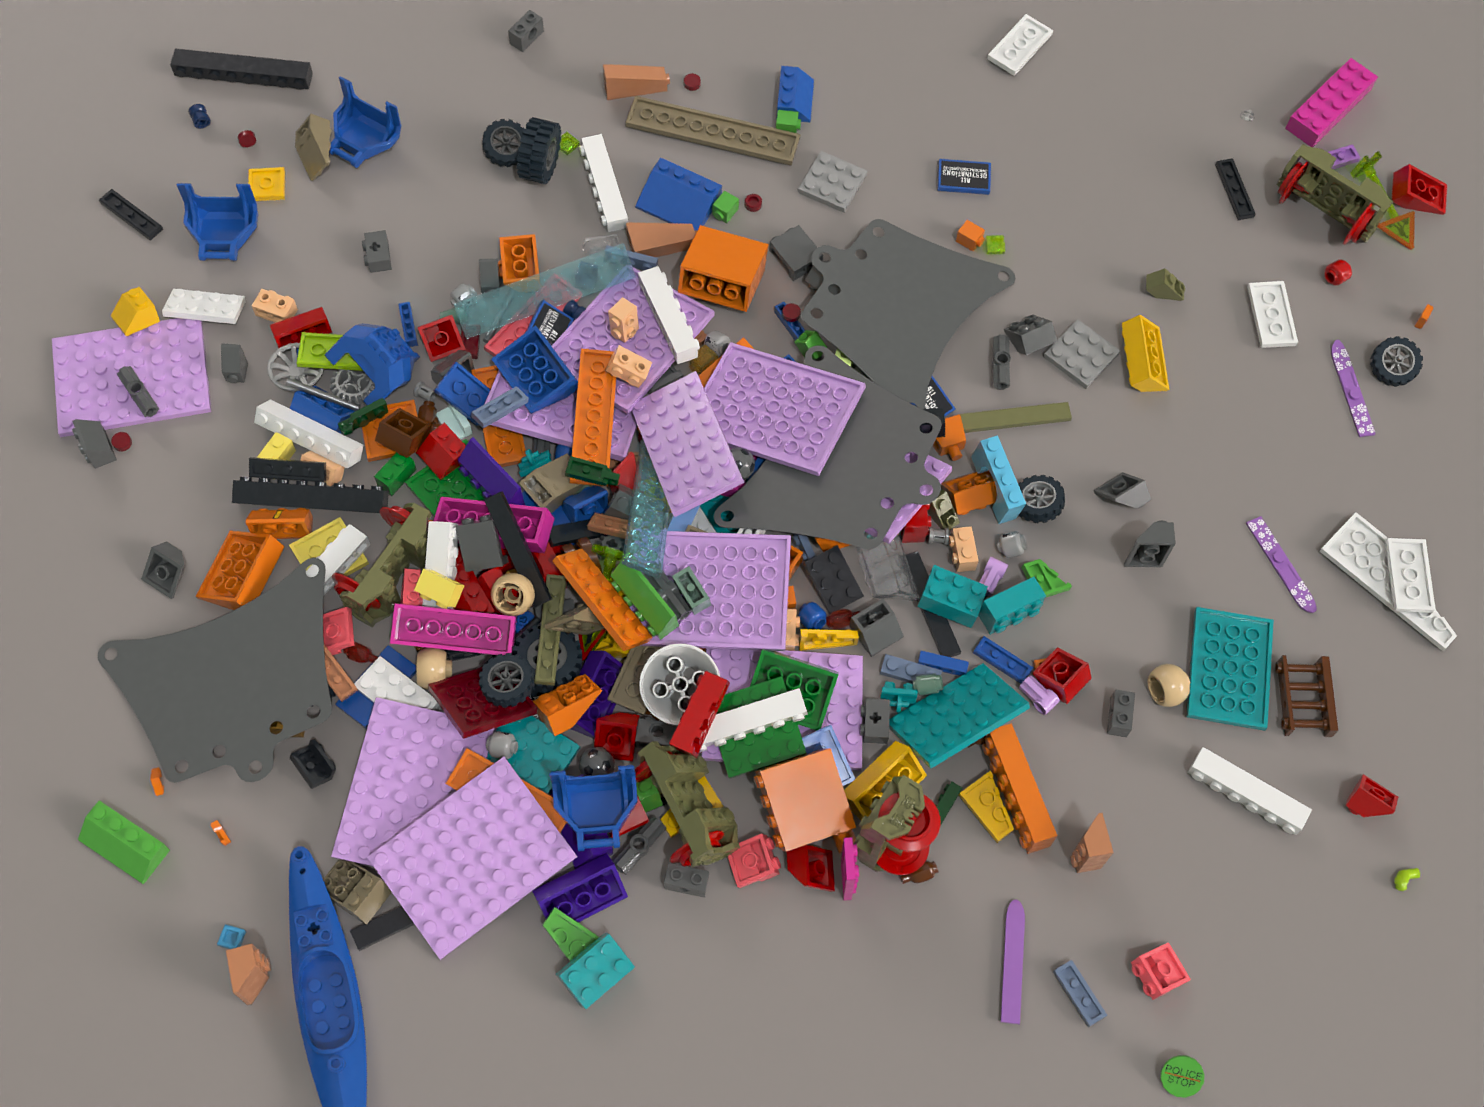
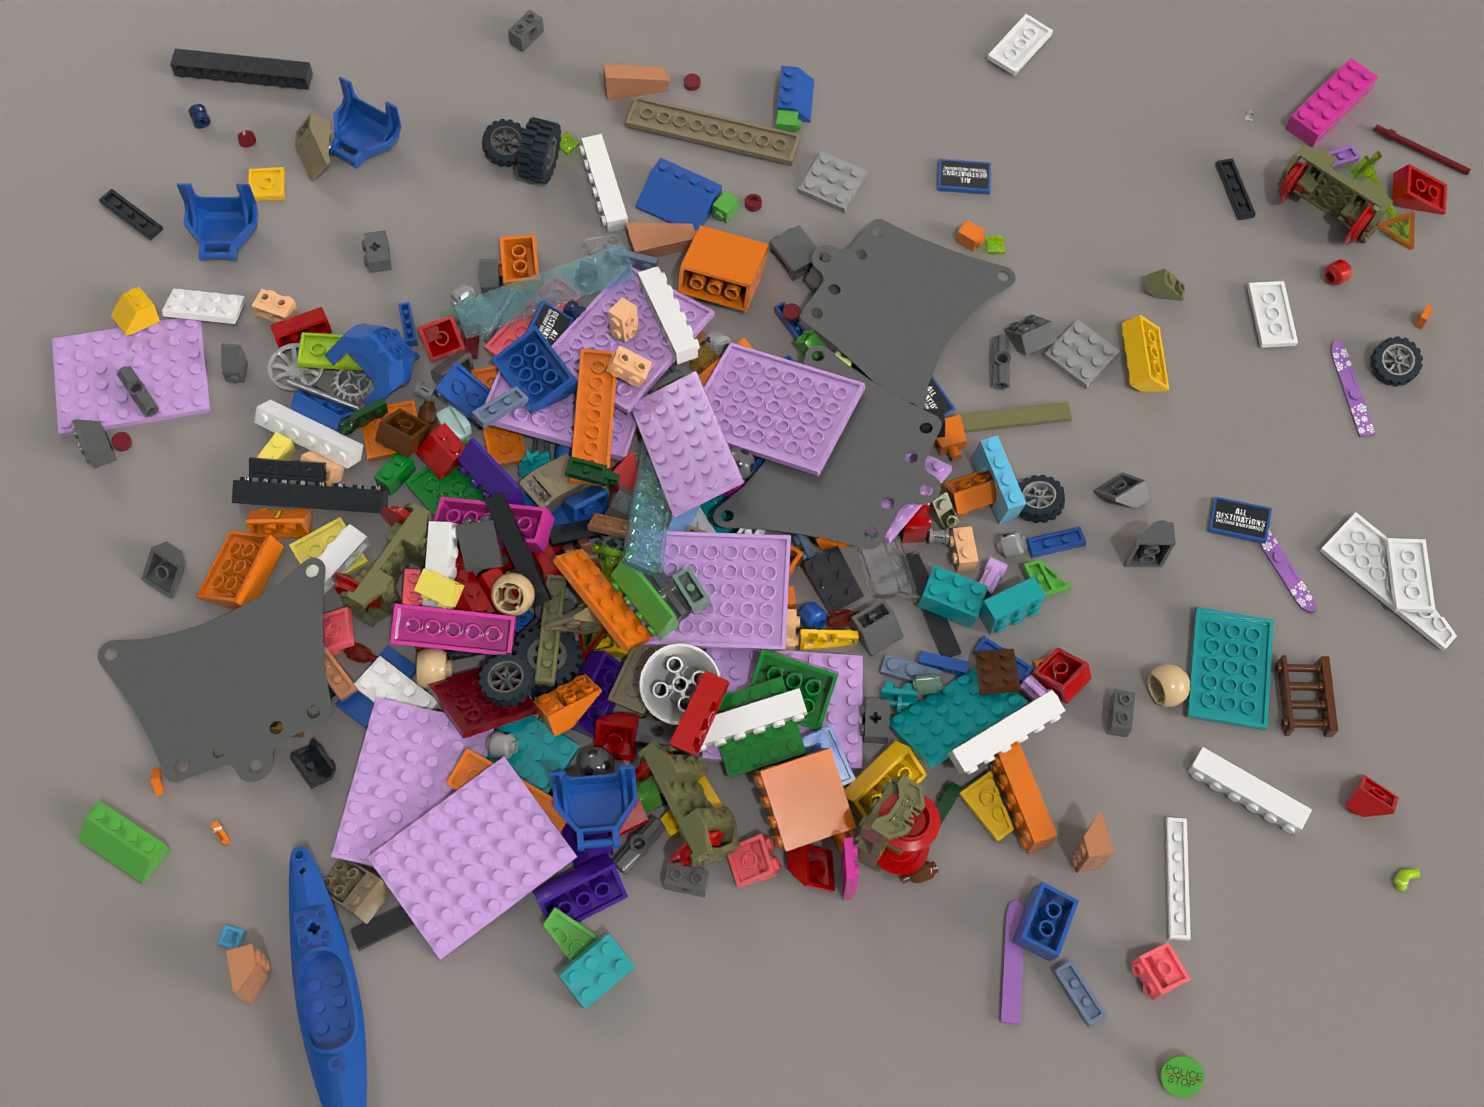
none -> white brick [948,690,1065,775]
none -> reddish brown plate [975,649,1020,695]
none -> blue brick [1012,882,1079,961]
none -> blue tile [1026,527,1086,558]
none -> white tile [1165,817,1191,941]
none -> black tile [1208,496,1272,544]
none -> dark red bar [1374,124,1471,175]

